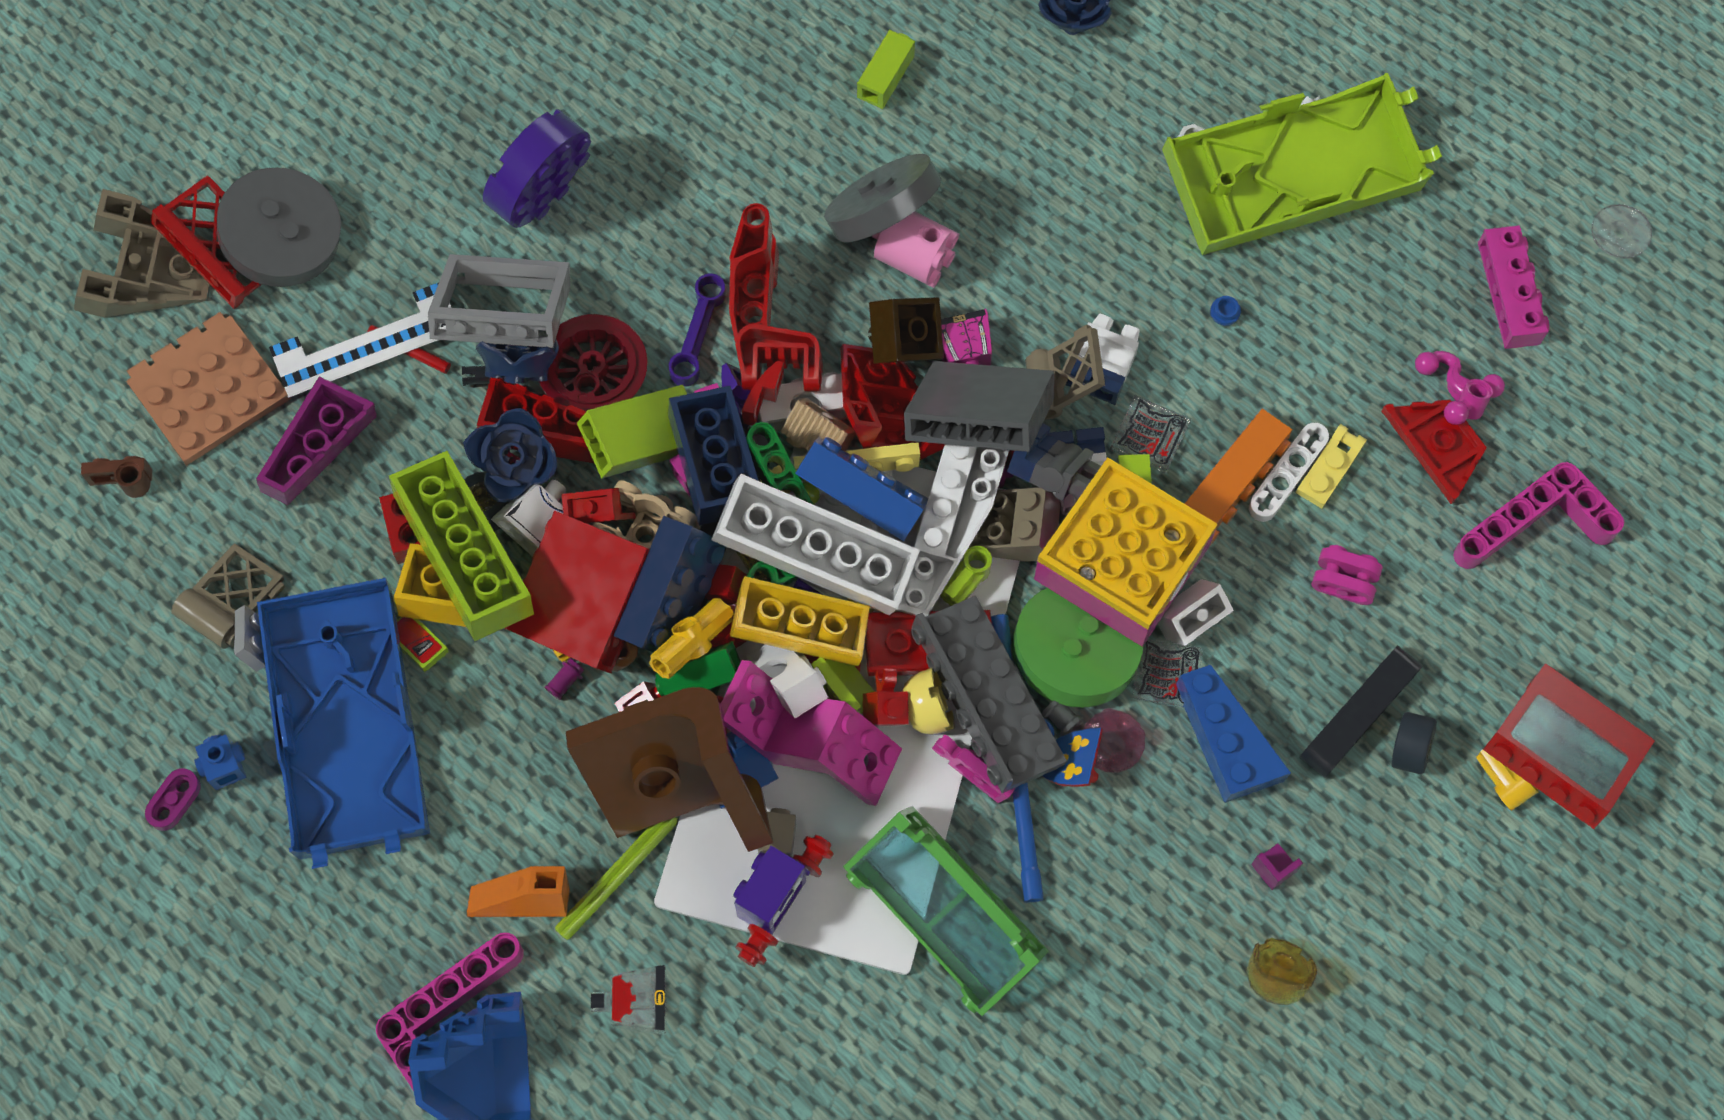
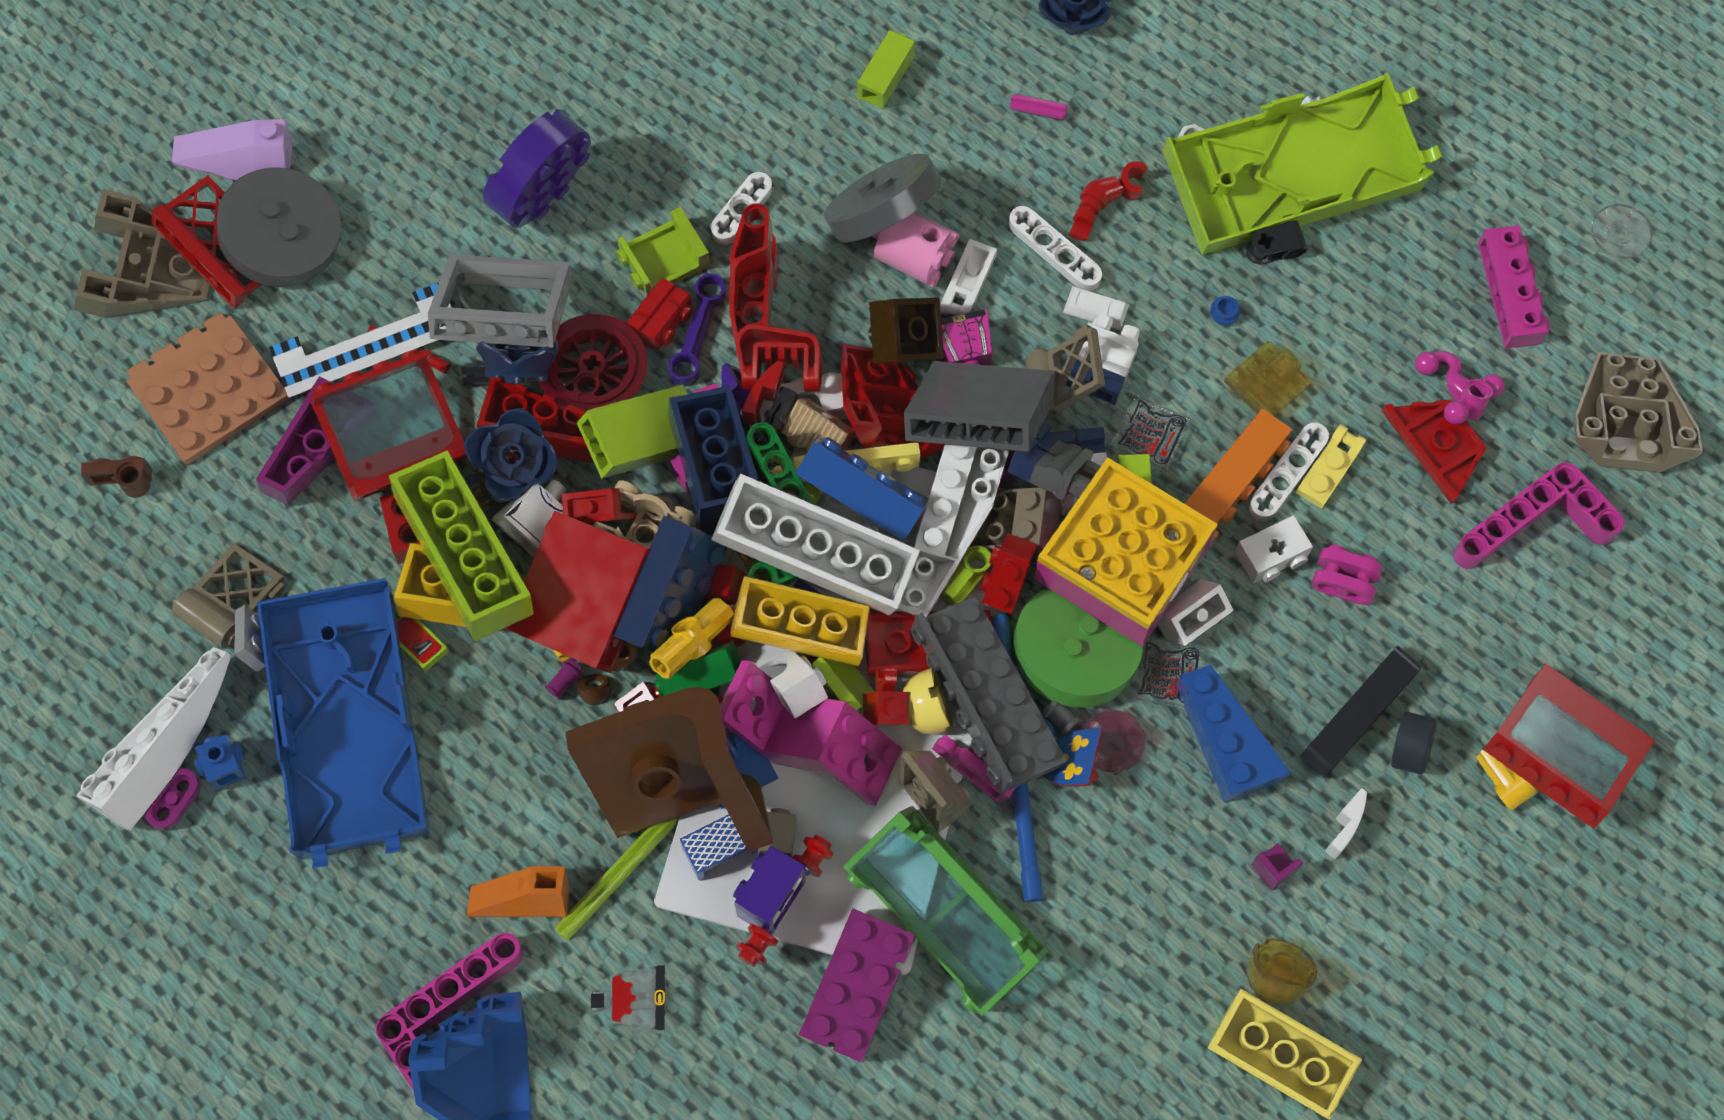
none -> white wedge [76,647,231,831]
none -> lavender wedge [172,119,293,181]
none -> clear light blue panel [310,349,468,502]
none -> reddish brown piece [578,674,611,706]
none -> lime panel [616,207,710,296]
none -> red brick [626,278,693,352]
none -> blue panel [680,814,758,880]
none -> white beam [711,172,772,245]
none -> black pin [754,386,799,446]
none -> magenta piece [799,908,917,1063]
none -> dark tan slope [899,751,971,833]
none -> white plate [940,239,997,316]
none -> red brick [980,533,1038,614]
none -> white beam [1009,206,1102,291]
none -> dark pink axle [1010,94,1067,120]
none -> white tile [1063,286,1130,331]
none -> red piece [1068,161,1148,241]
none -> light yellow brick [1207,989,1362,1120]
none -> clear yellow plate [1224,340,1312,417]
none -> white brick [1235,515,1313,584]
none -> black piece [1246,221,1308,265]
none -> white slope [1325,788,1367,859]
none -> dark tan wedge [1573,352,1703,472]

